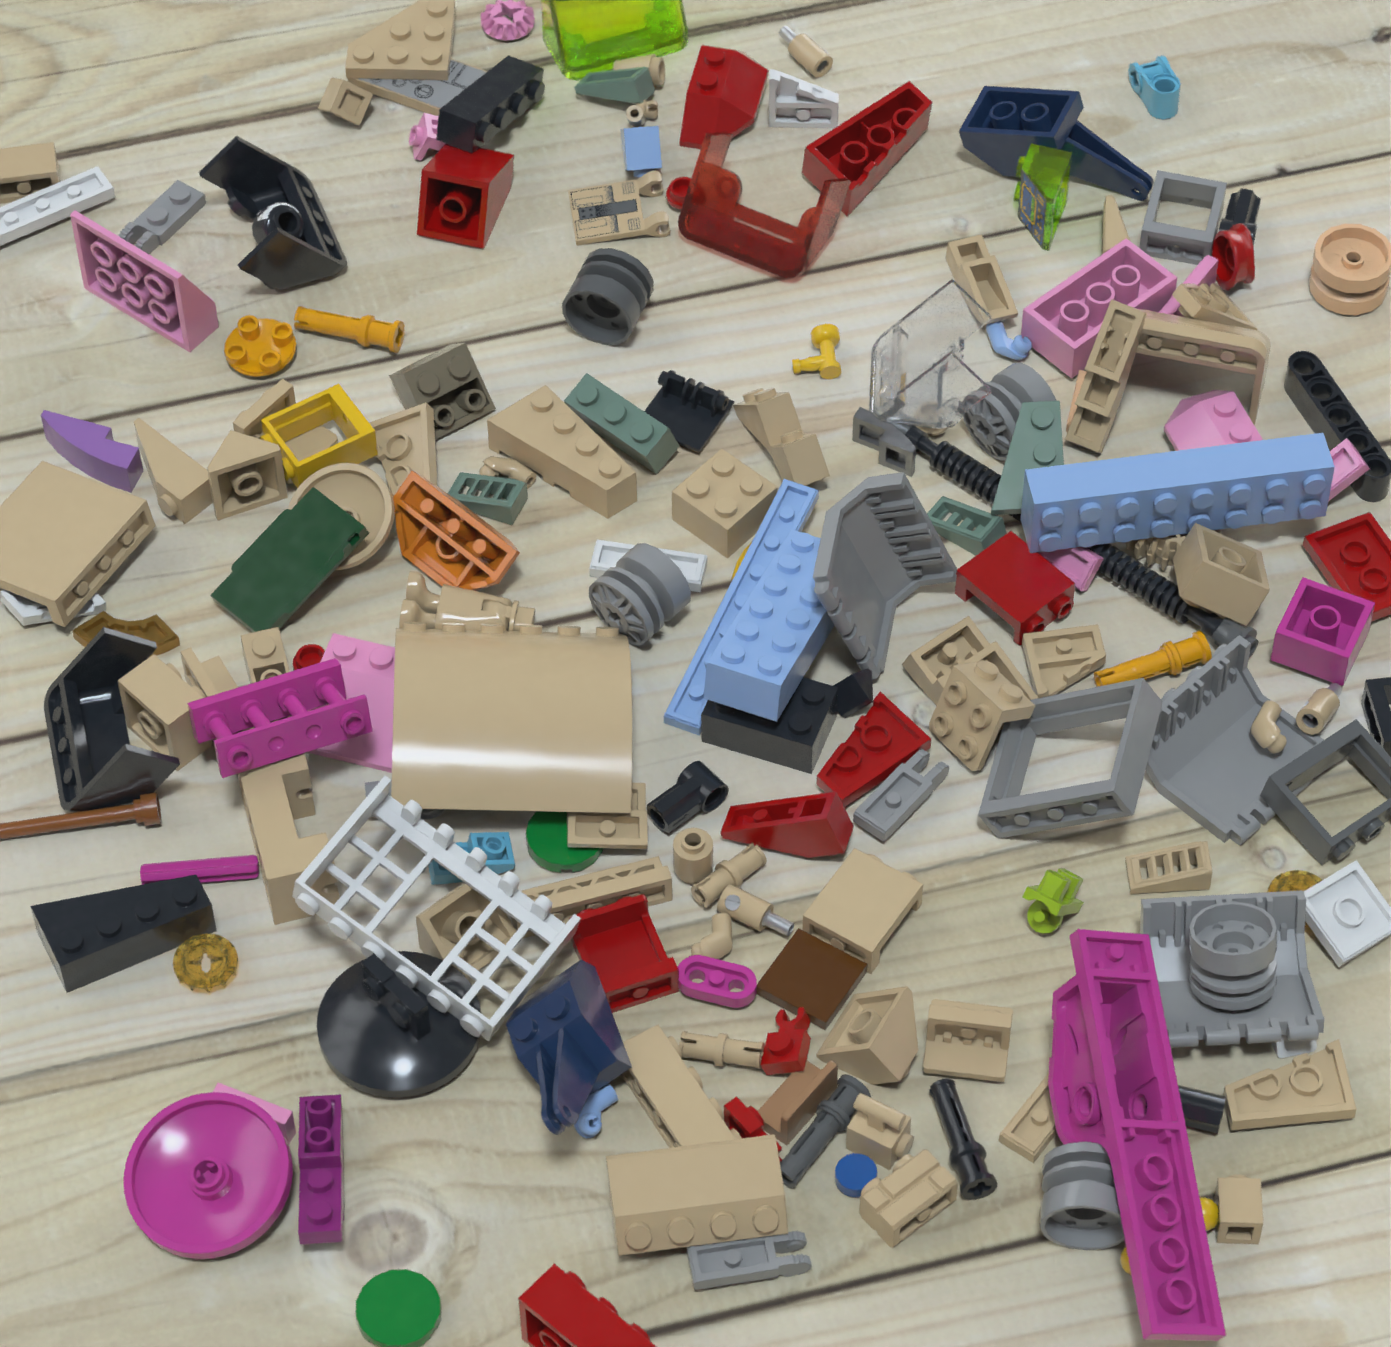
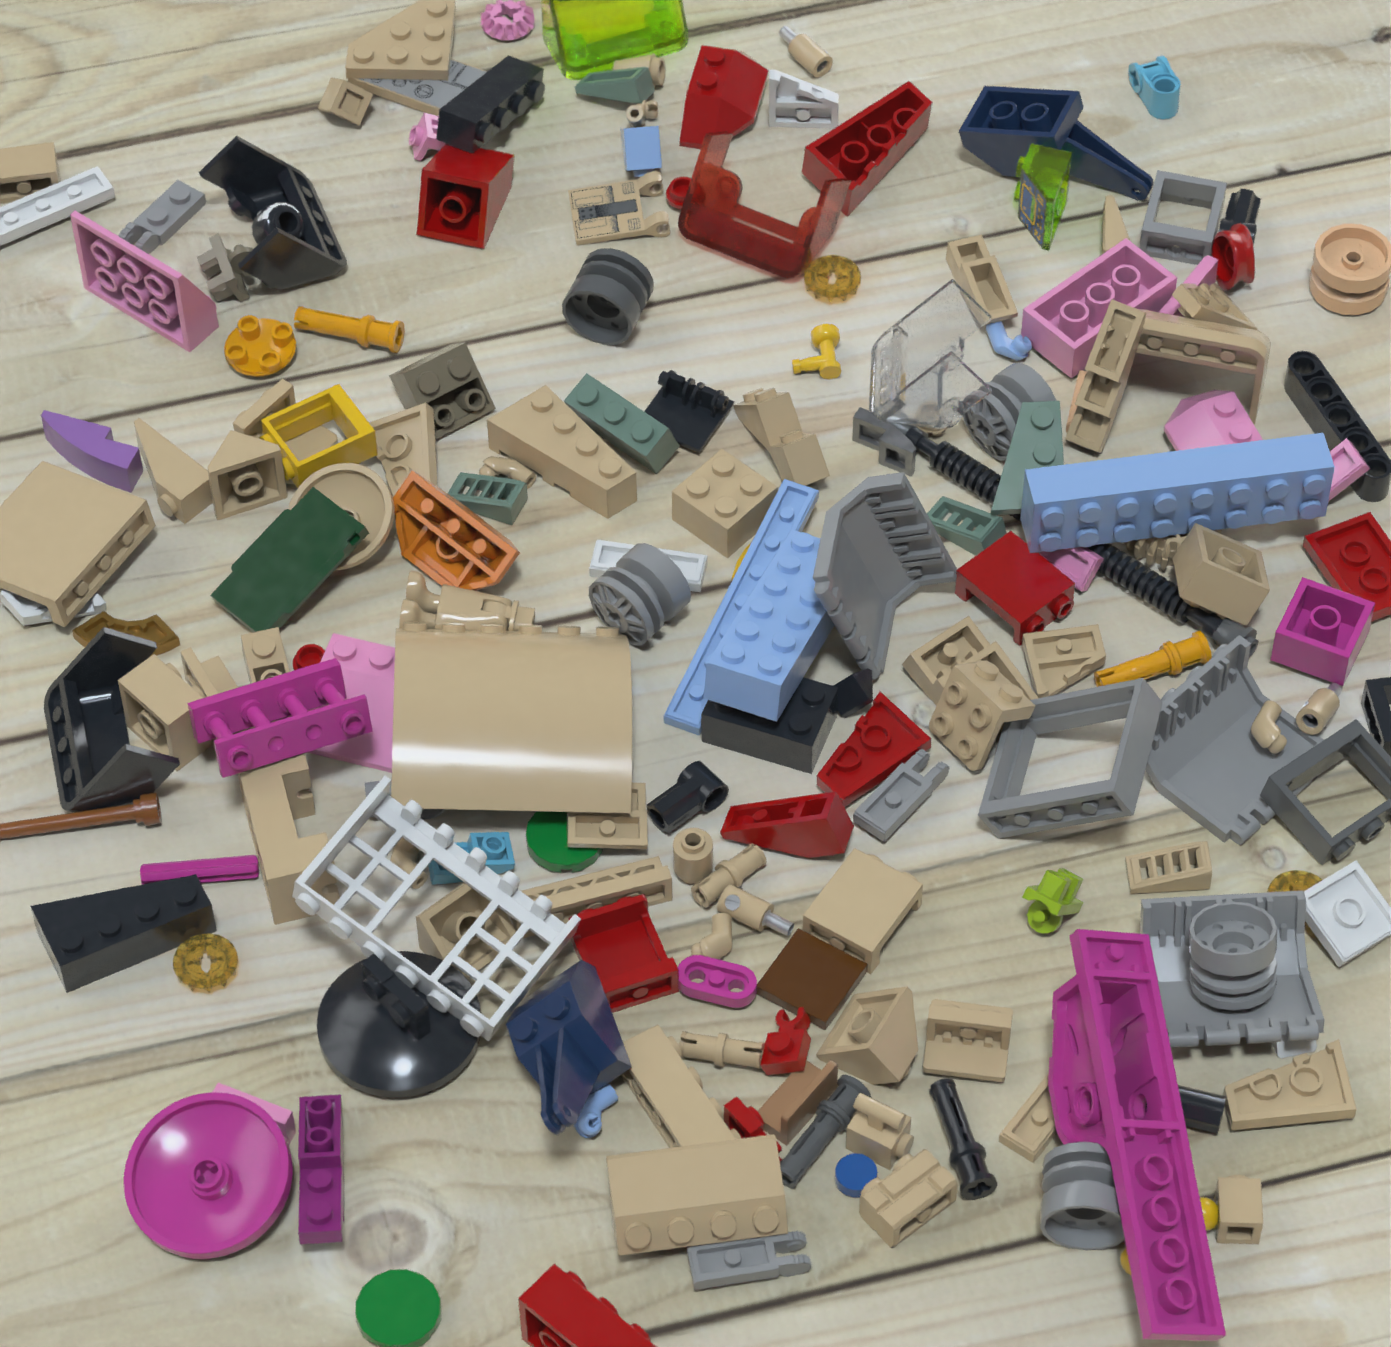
none -> dark tan hips [197,234,253,302]
none -> tan arm [390,837,428,889]
none -> clear yellow gear [804,255,861,303]

